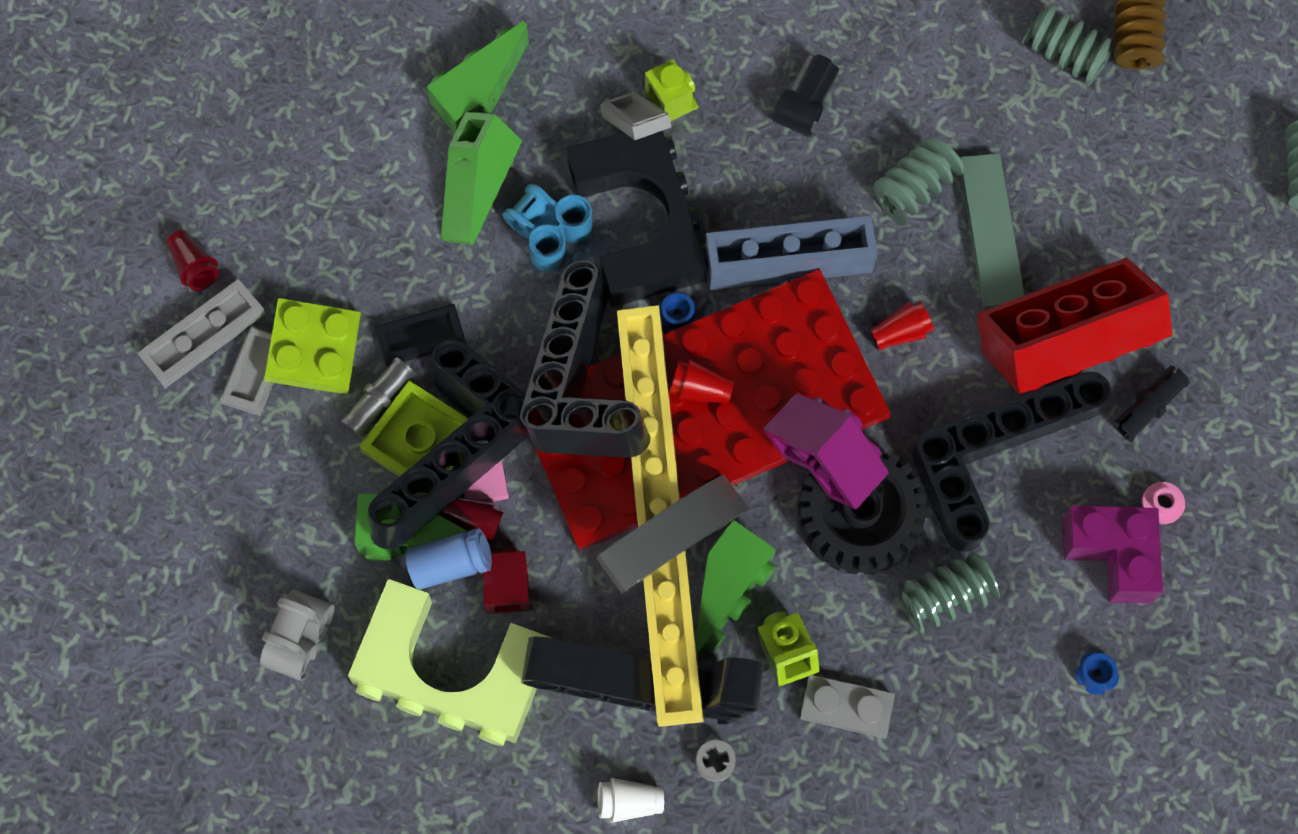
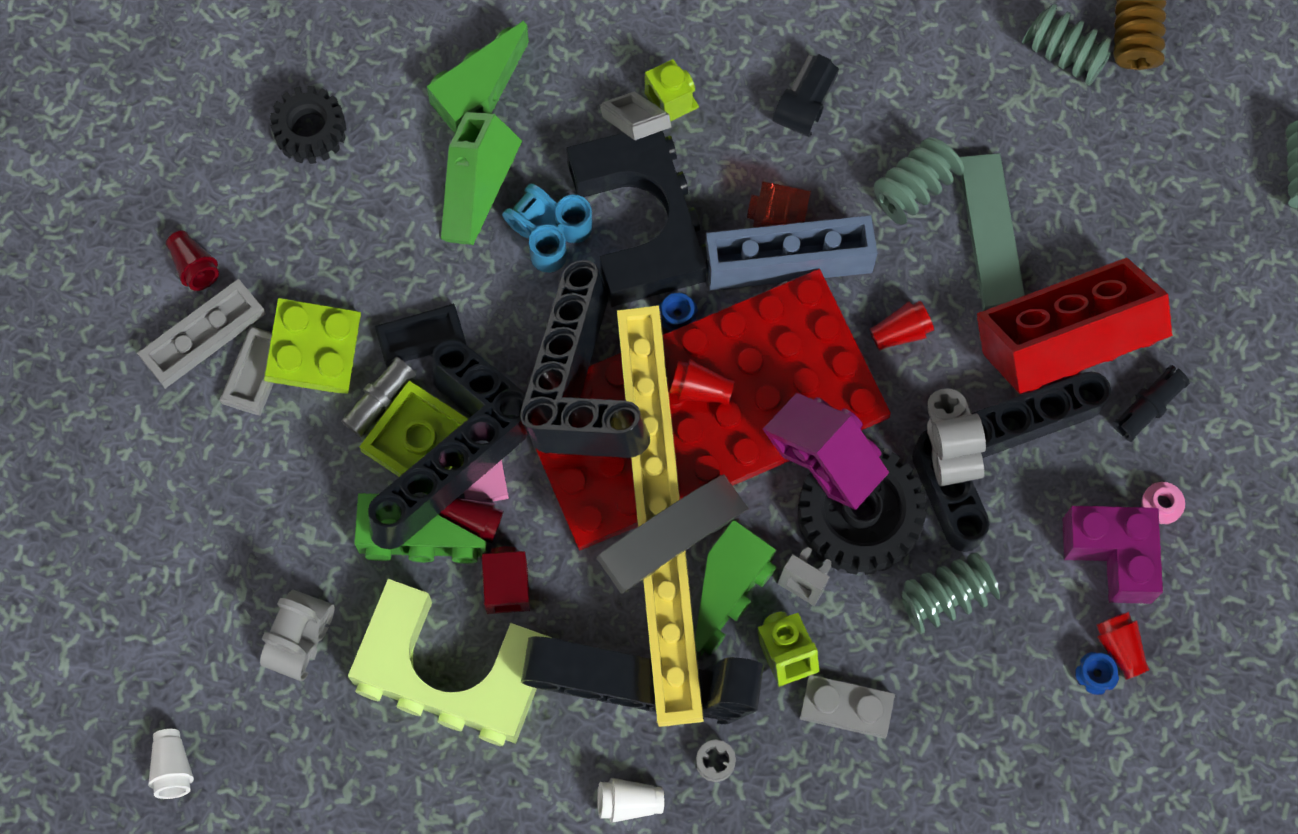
medium blue piece [406,528,492,590] -> none
none -> white cone [148,729,194,799]
none -> black tyre [270,85,347,164]
none -> clear red brick [747,181,811,228]
none -> light grey tile [778,547,831,606]
none -> light grey piece [927,389,986,487]
none -> red cone [1096,611,1150,680]

